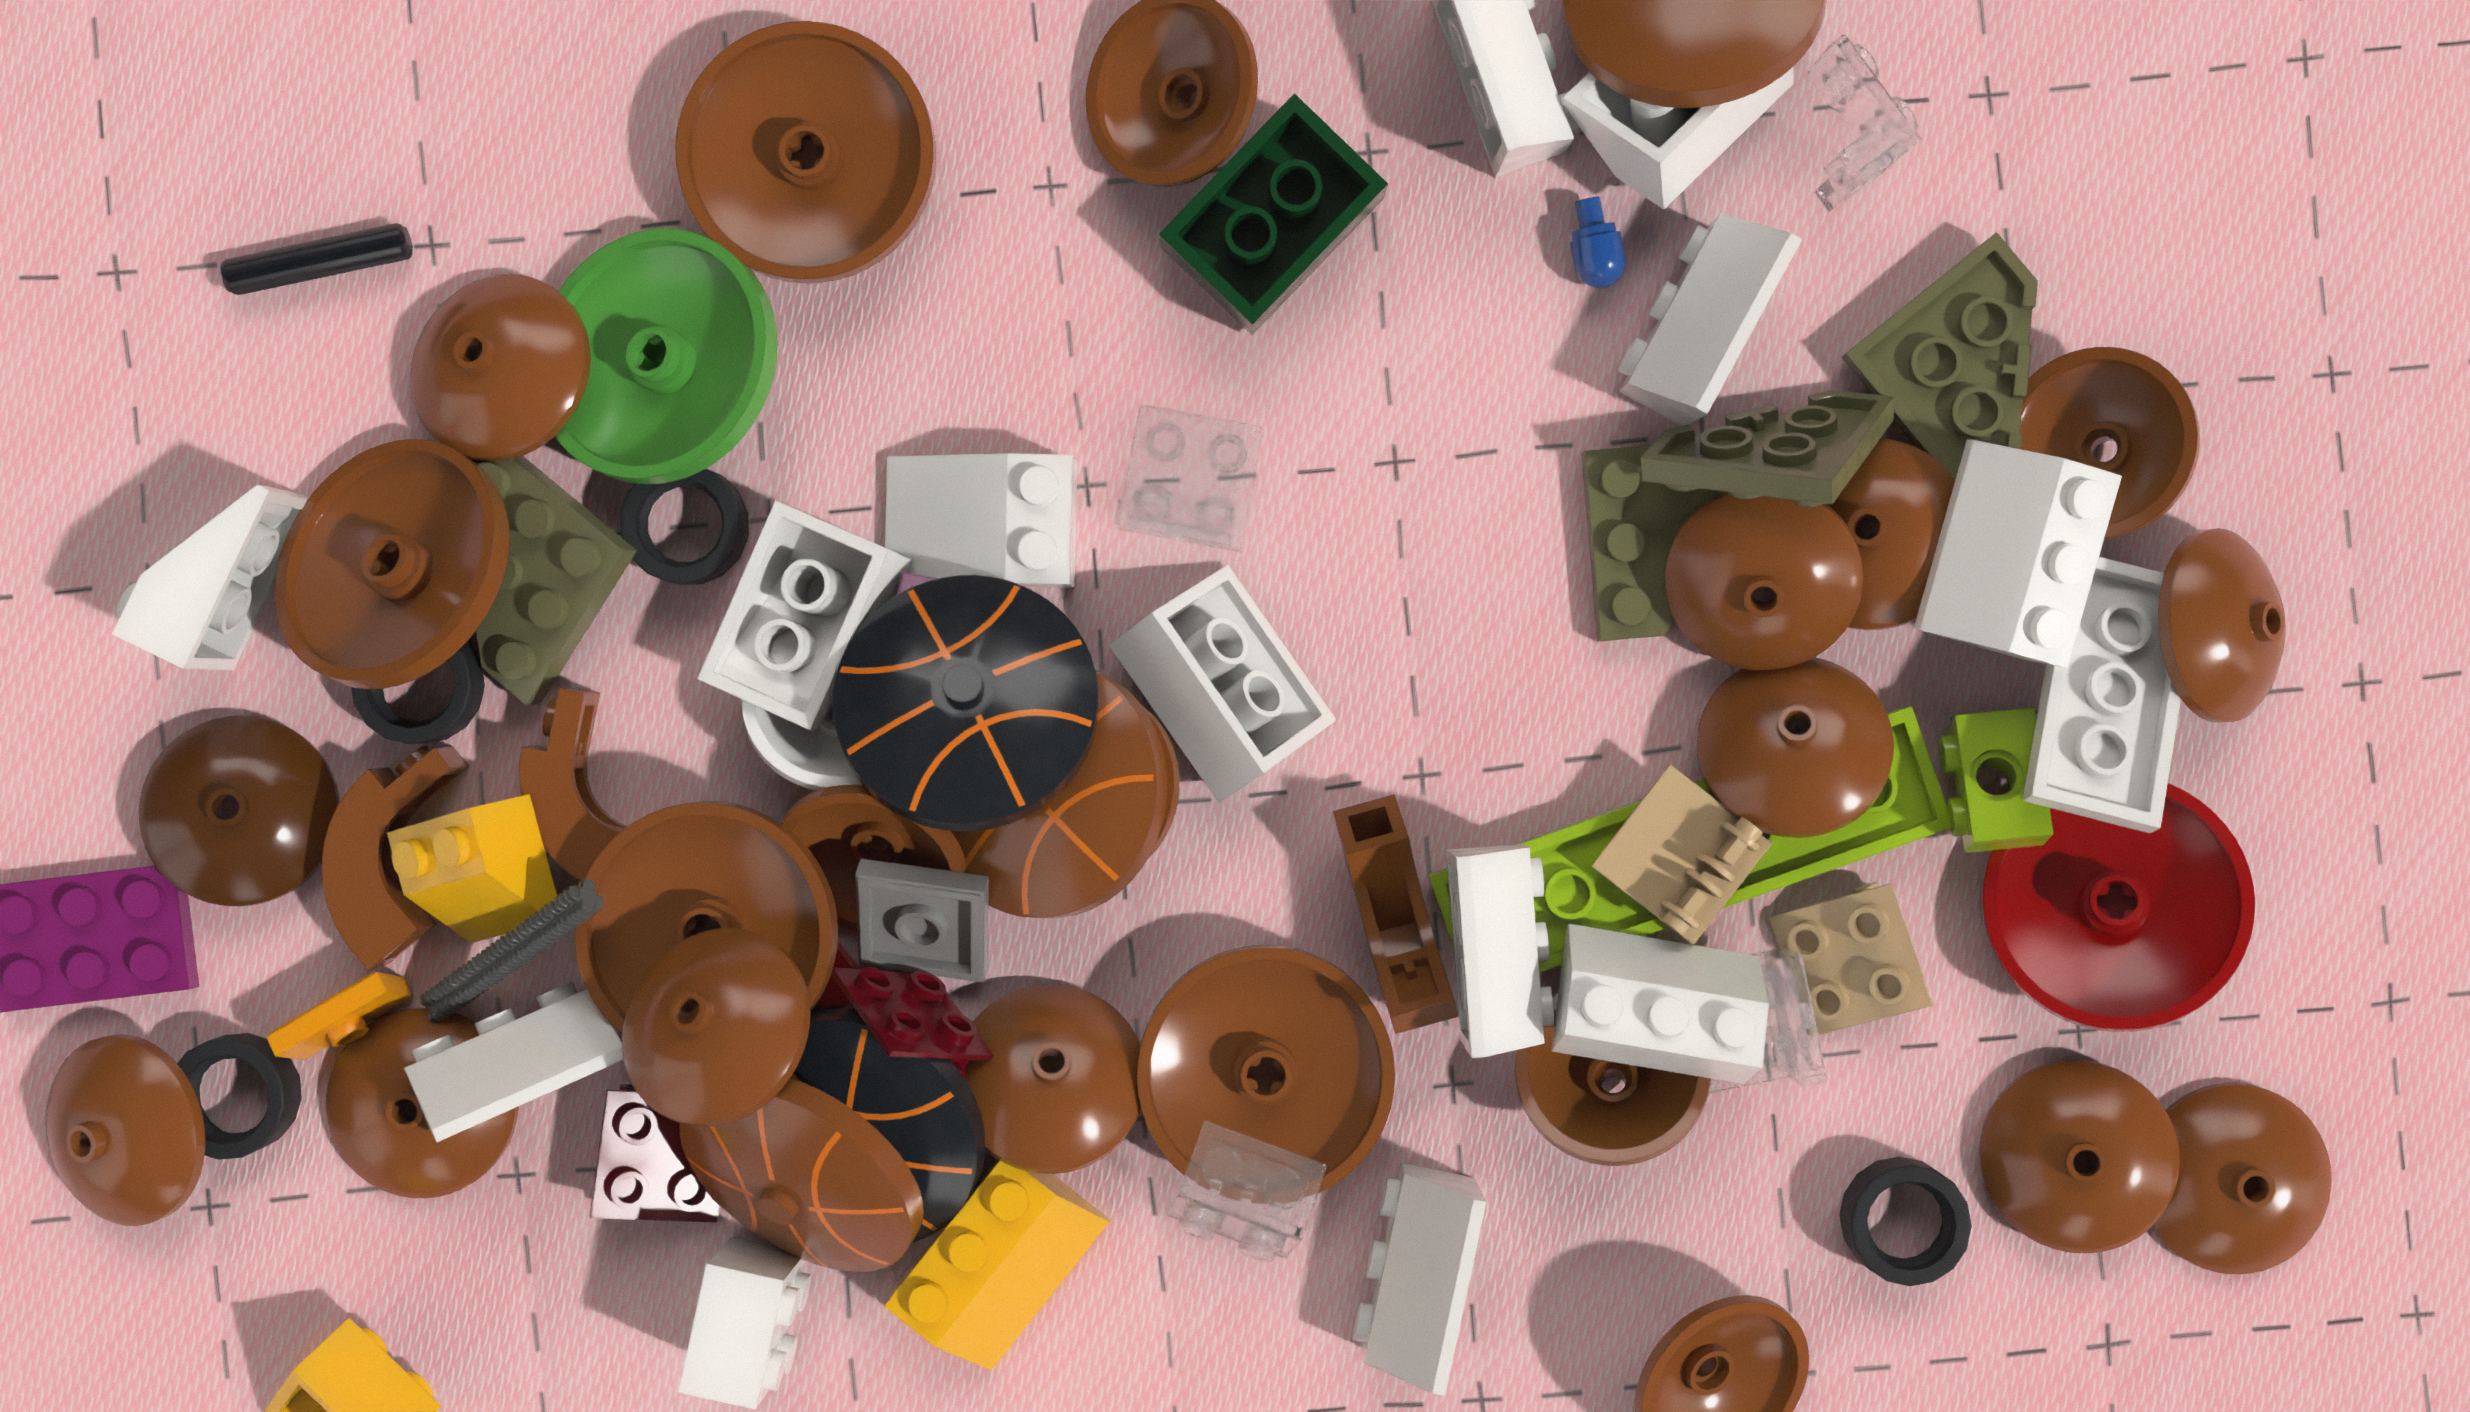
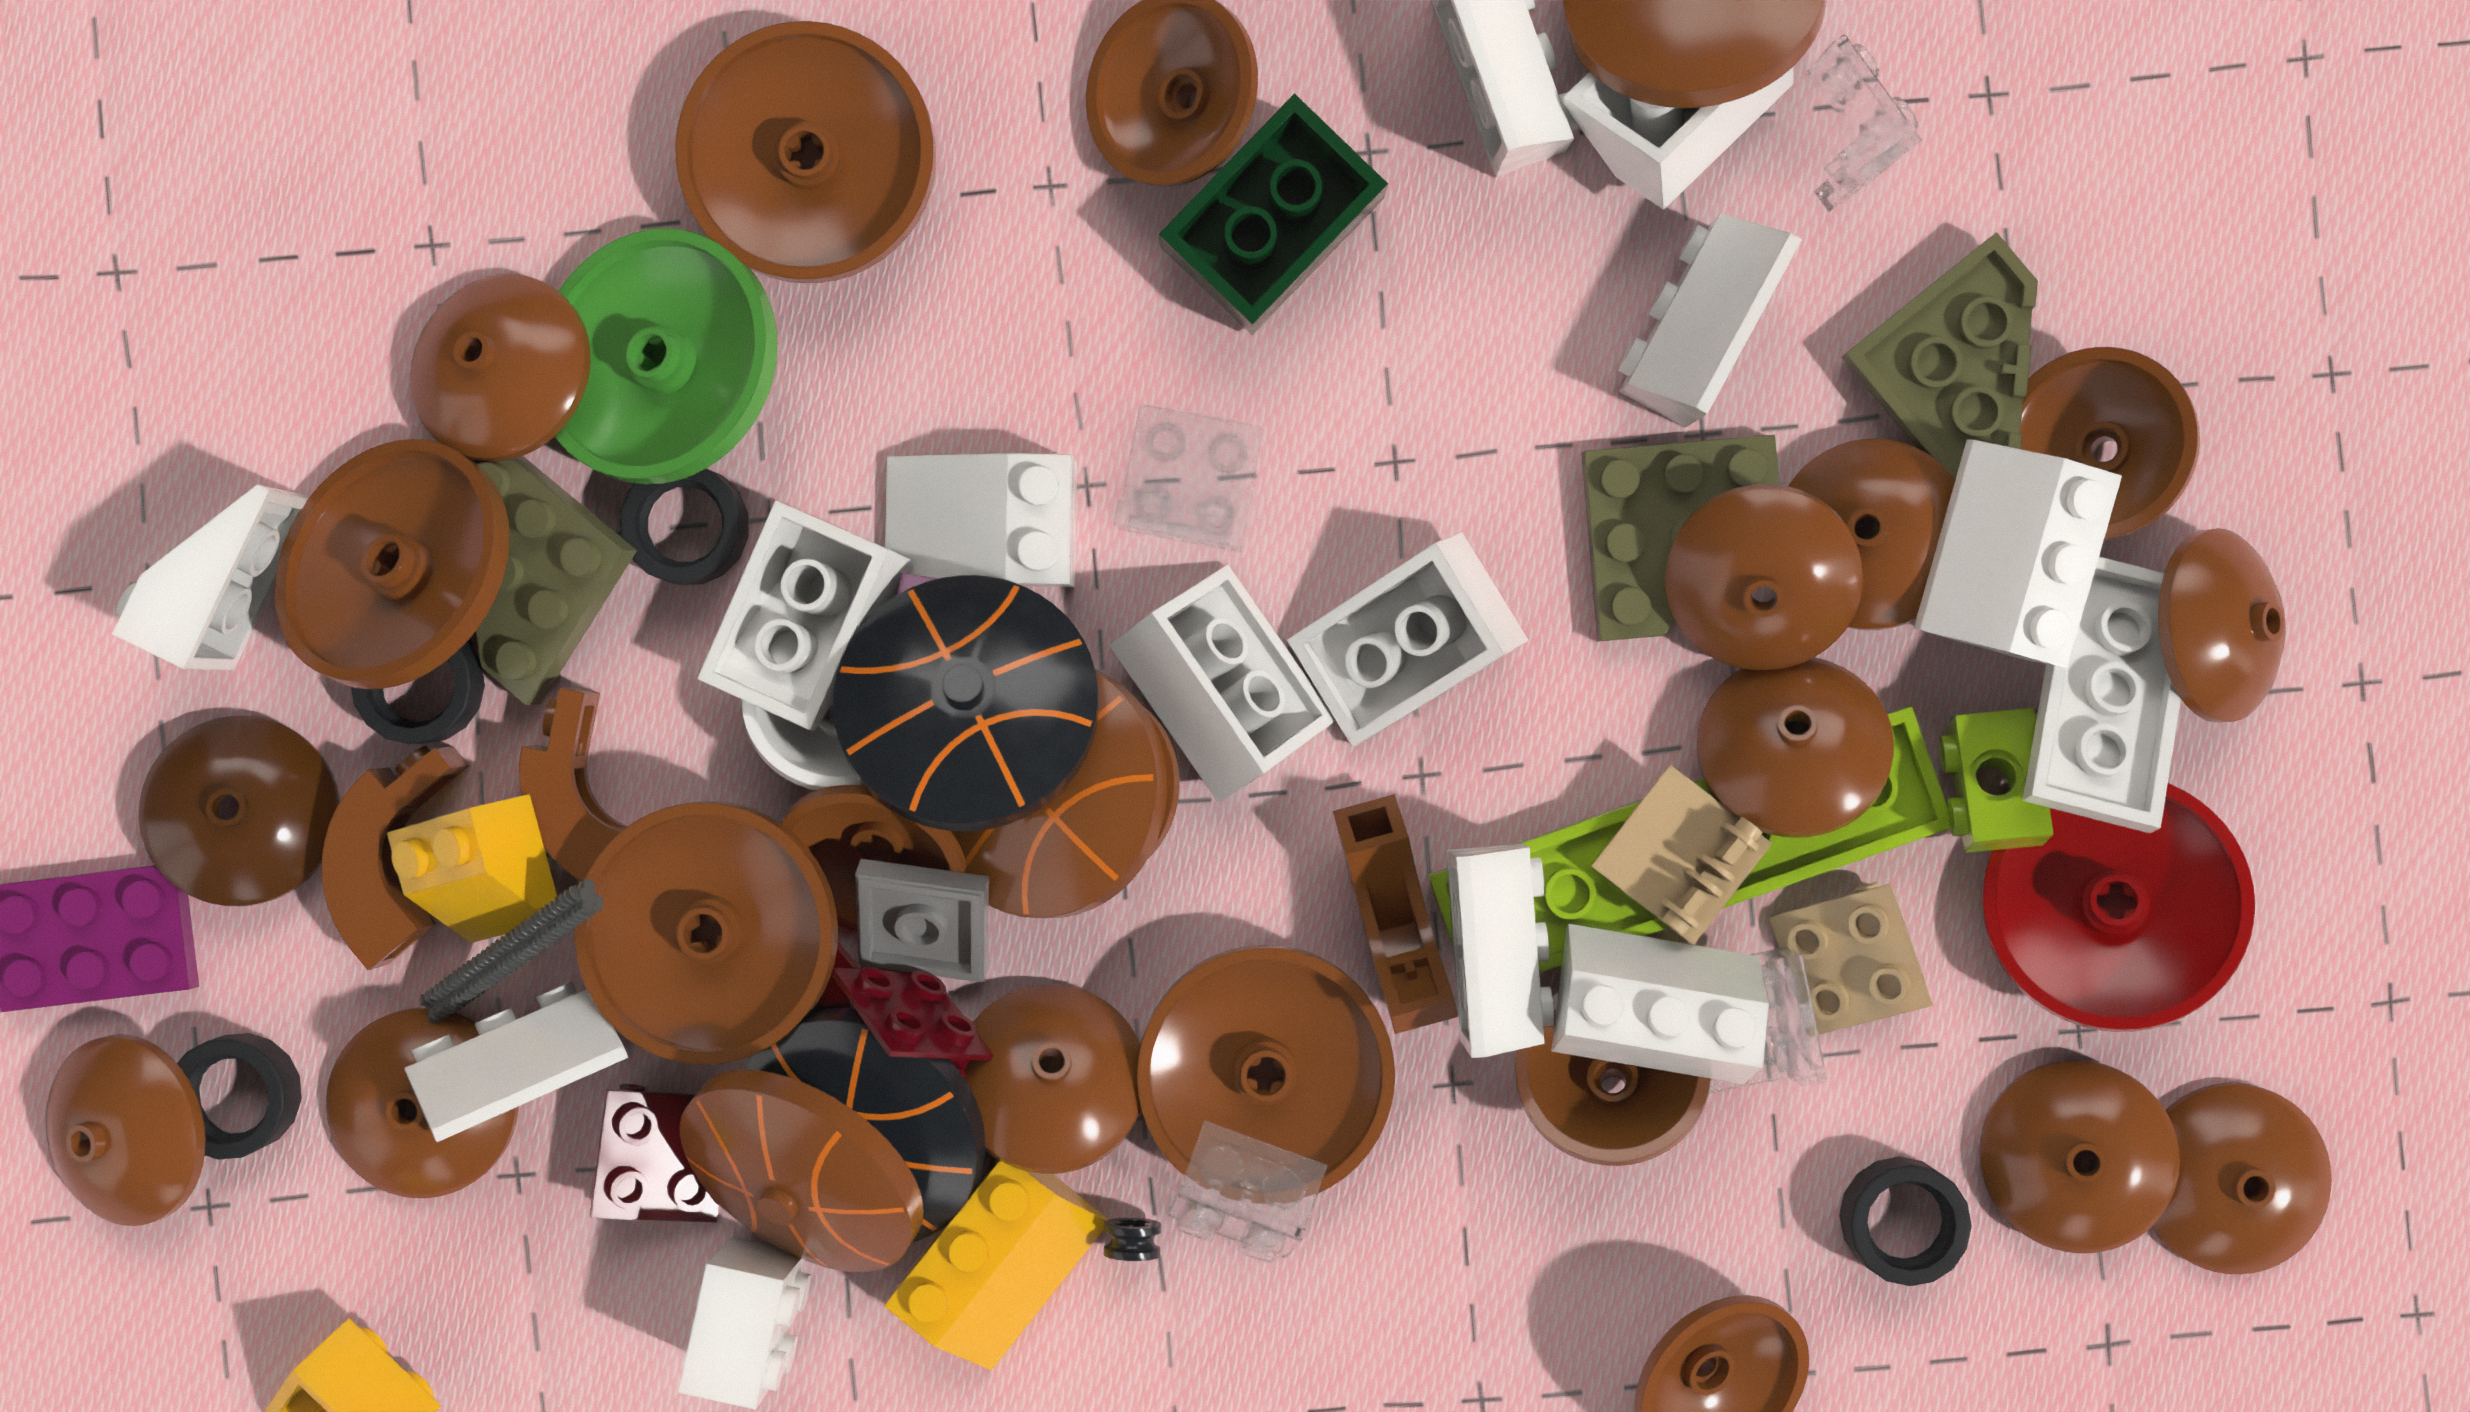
black axle [220,223,413,295] -> none
light orange plate [266,971,414,1060] -> none
dark orange dish [622,928,811,1127] -> none
white slope [1353,1162,1486,1396] -> none
blue cylinder [1570,197,1625,288] -> none
olive plate [1641,390,1894,507] -> none
none -> black bush [1103,1218,1161,1261]
none -> white slope [1287,532,1529,748]

